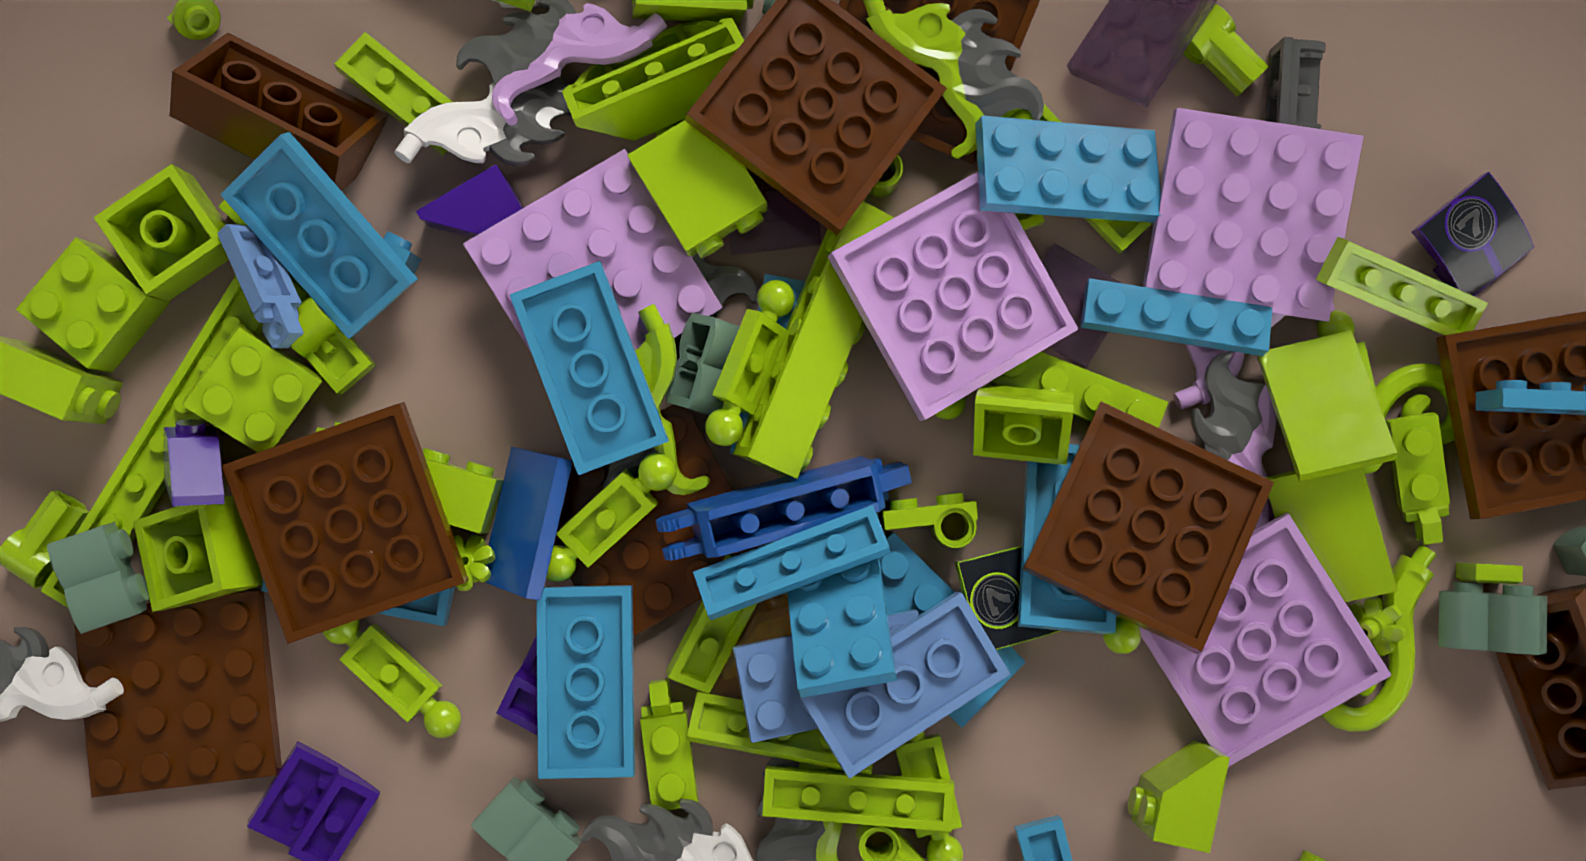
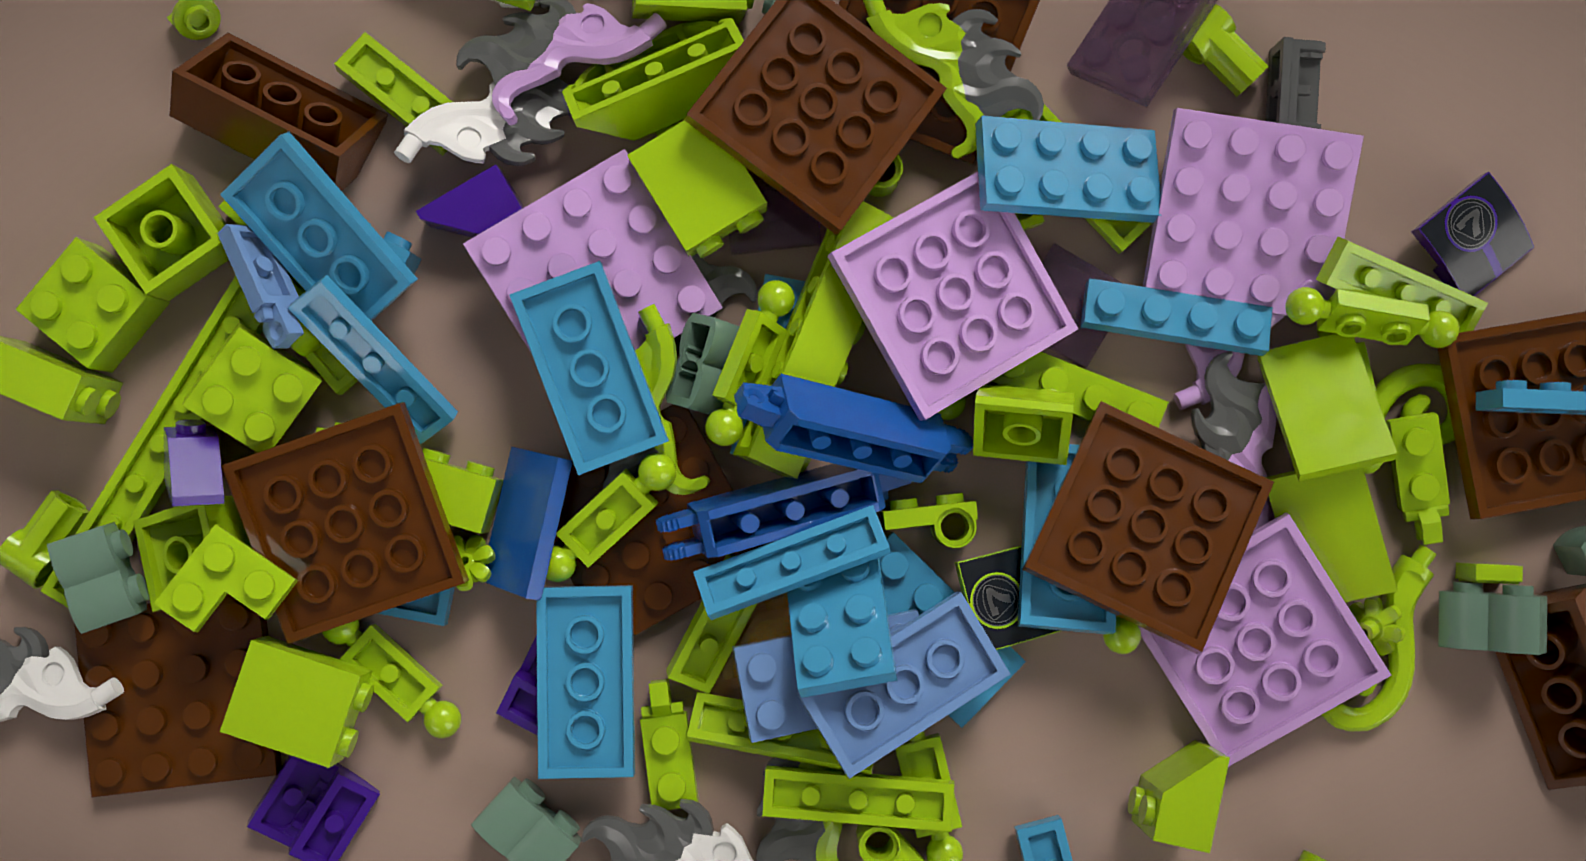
none -> lime plate [153,524,299,632]
none -> lime brick [220,636,374,768]
none -> dark azure plate [288,275,458,444]
none -> blue hinge [734,373,974,483]
none -> lime plate [1285,287,1459,348]

